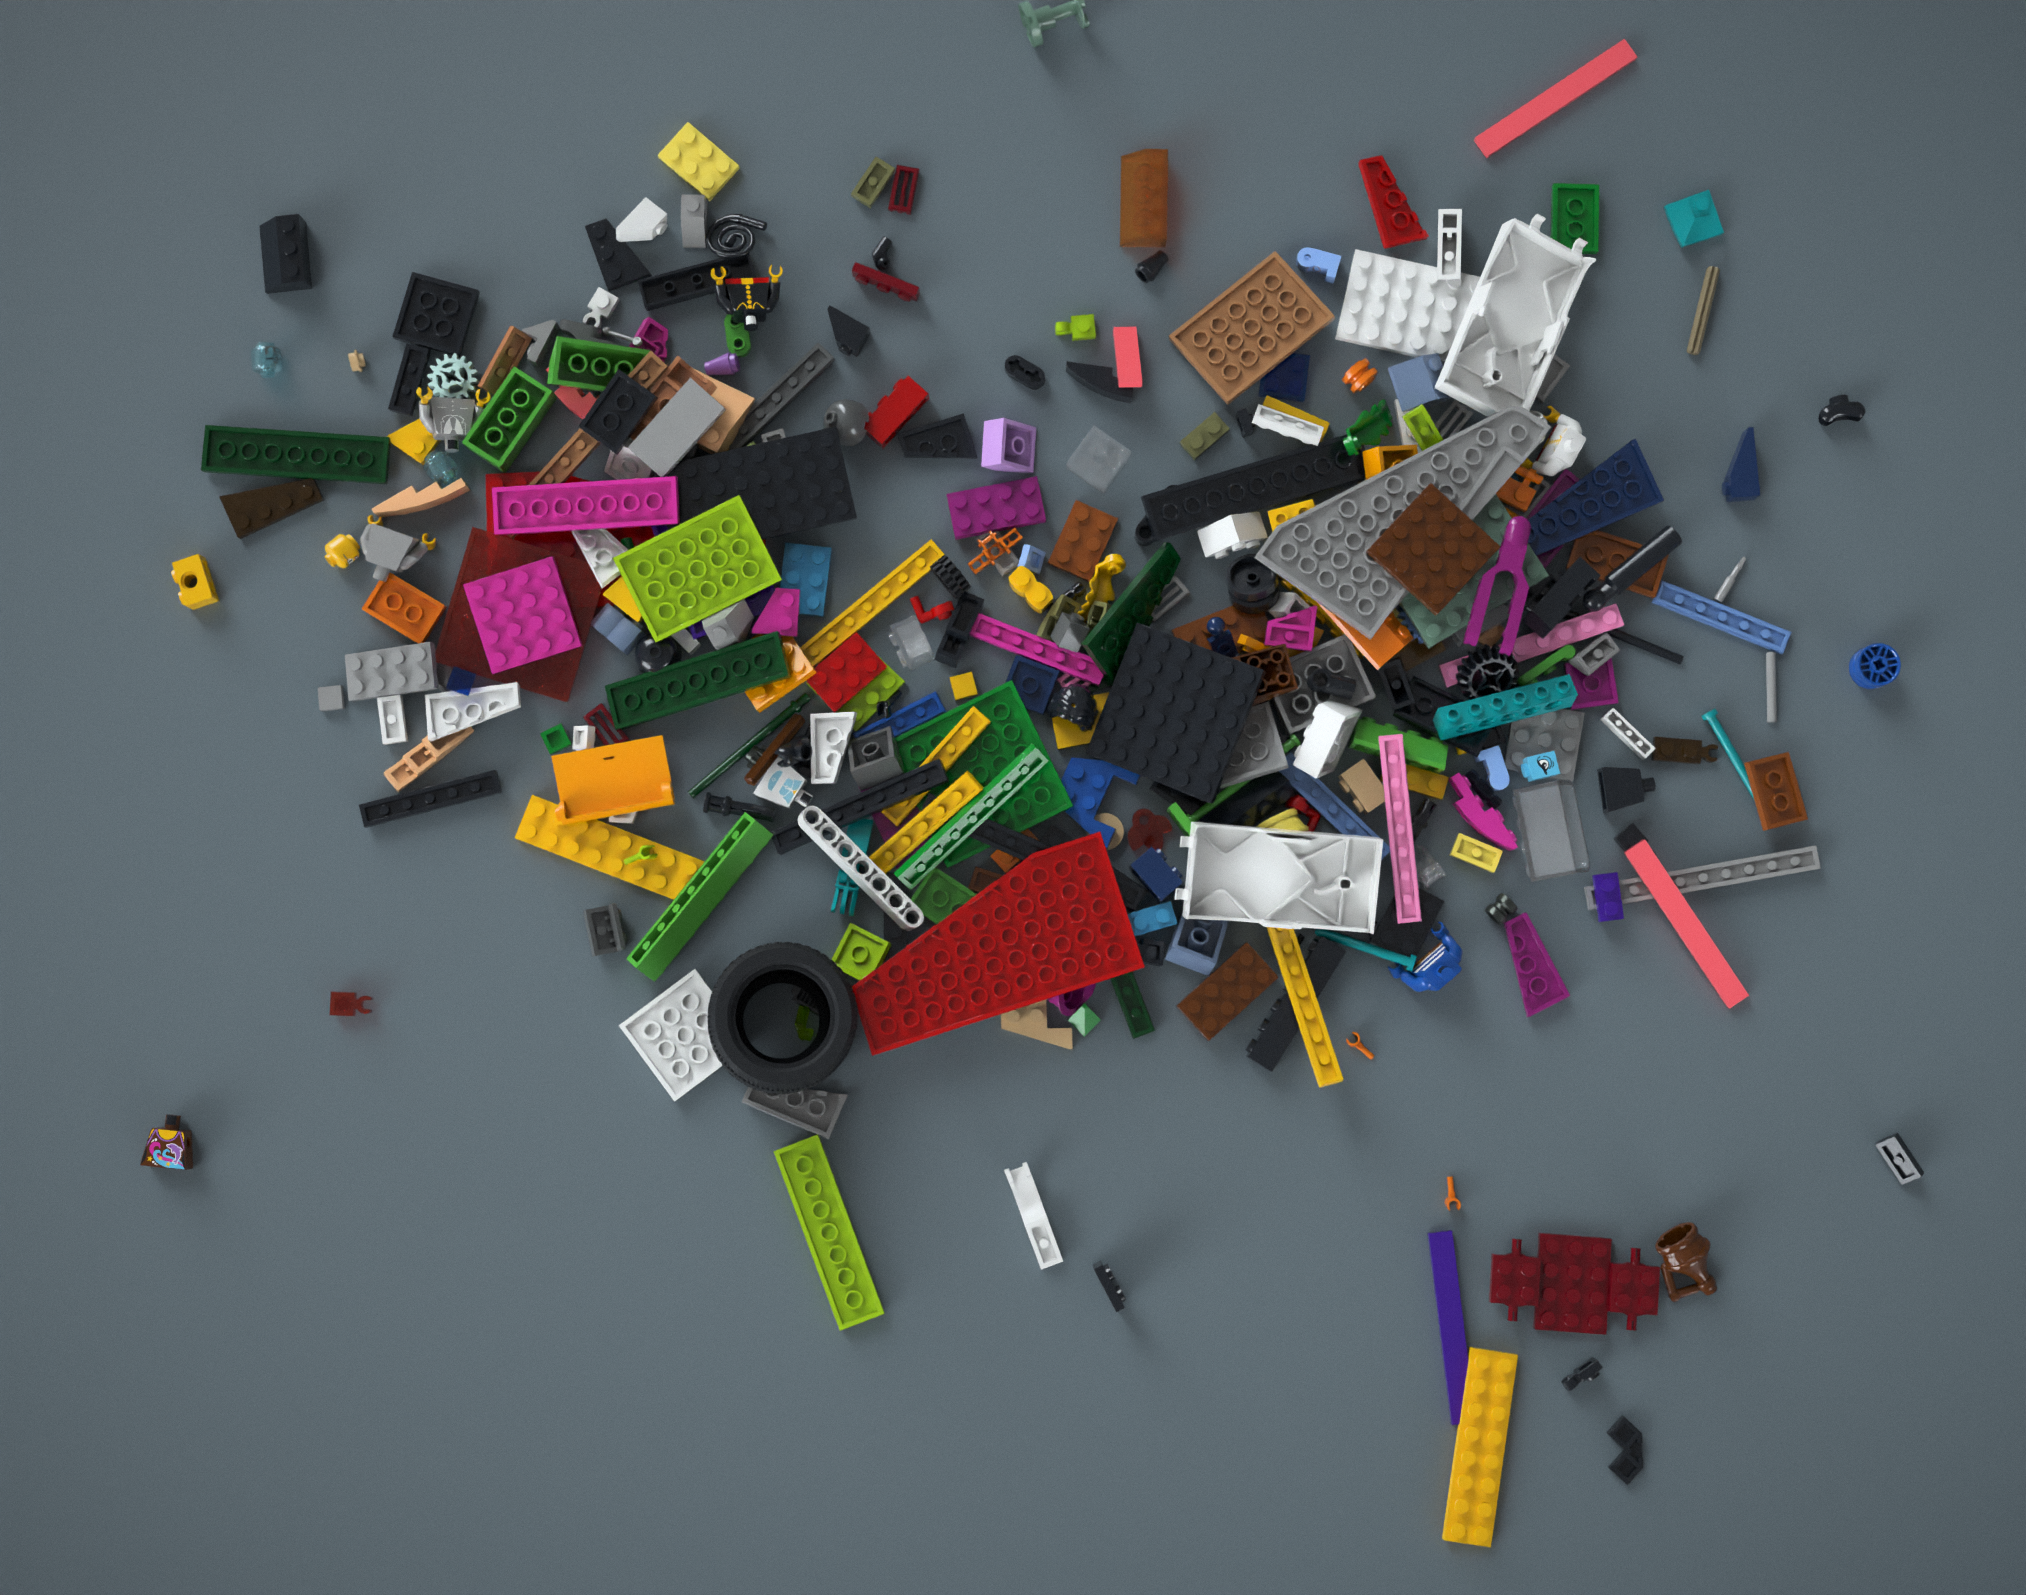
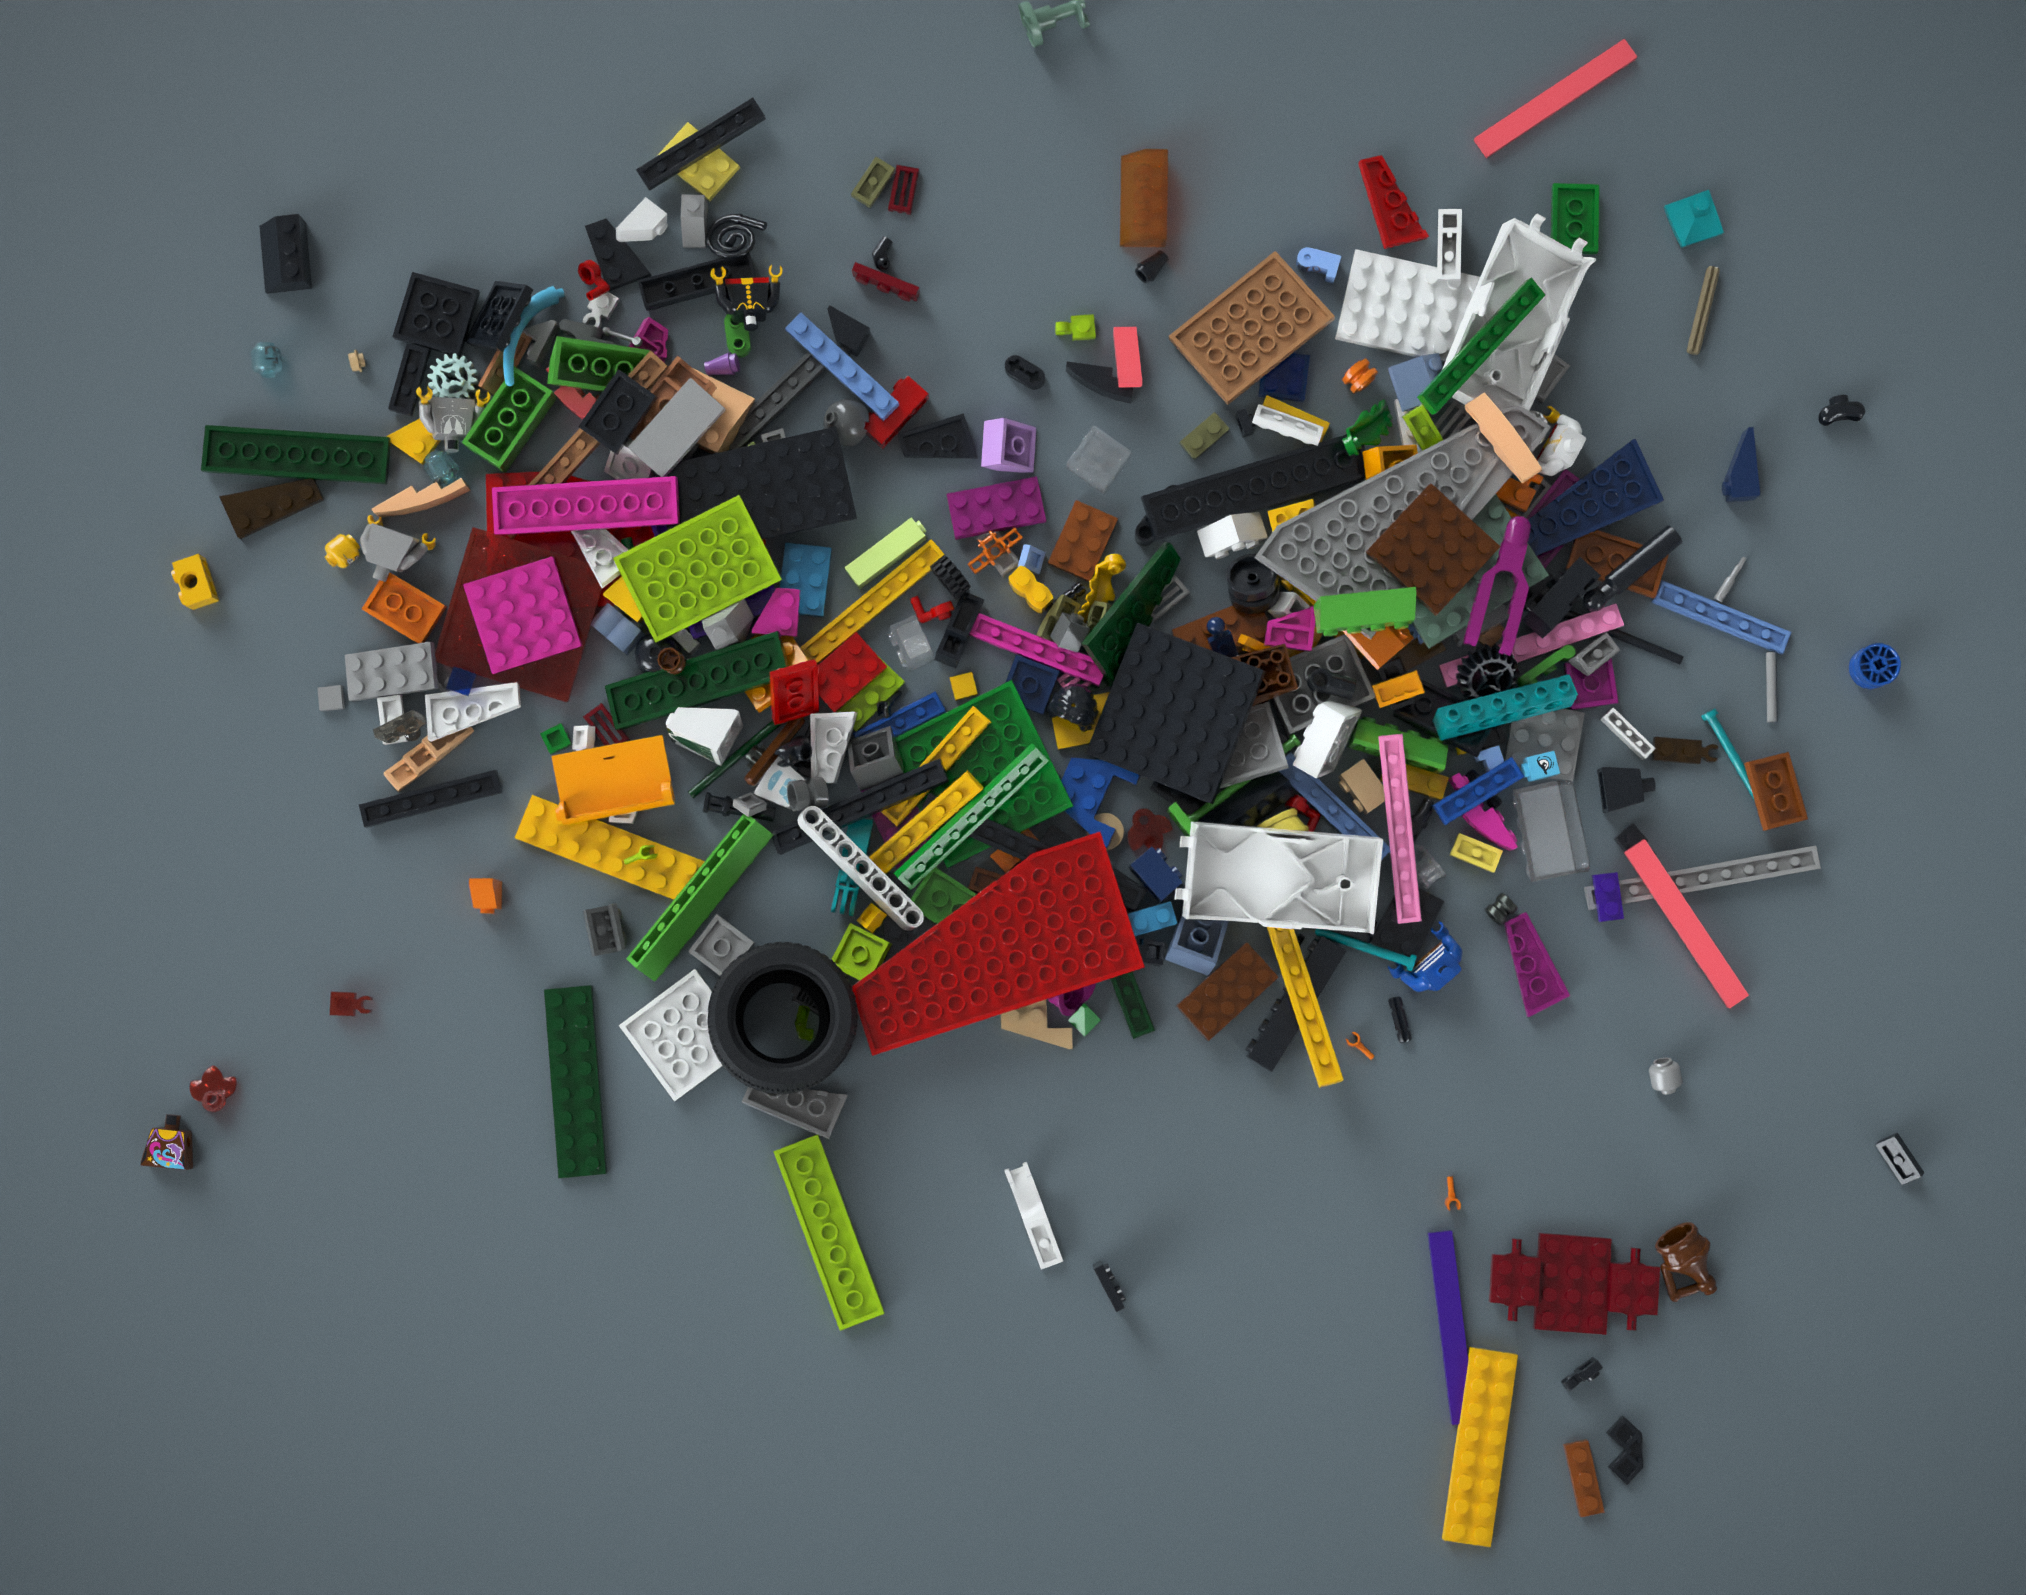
none -> clear red plate [189,1065,237,1112]
none -> clear smoke plate [373,710,427,743]
none -> black plate [465,281,534,351]
none -> orange slope [469,878,502,914]
none -> medium azure animal [503,286,565,386]
none -> dark green plate [544,985,607,1179]
none -> red plate [578,260,610,301]
none -> black plate [636,97,766,191]
none -> reddish brown wheel [657,648,686,675]
none -> white slope [666,707,743,766]
none -> light grey plate [688,914,755,976]
none -> light grey tile [733,792,767,817]
none -> red plate [770,659,819,725]
none -> medium blue plate [785,312,900,421]
none -> dark grey wheel [787,777,829,812]
none -> yellowish green brick [844,517,927,589]
none -> yellow plate [856,903,887,933]
none -> bright green slope [1314,587,1416,636]
none -> light orange plate [1372,670,1425,708]
none -> black axle [1388,996,1412,1043]
none -> green plate [1417,277,1546,415]
none -> blue tile [1432,757,1525,826]
none -> light nougat slope [1465,392,1542,483]
none -> dark orange plate [1563,1439,1604,1517]
none -> light grey head [1649,1057,1683,1095]

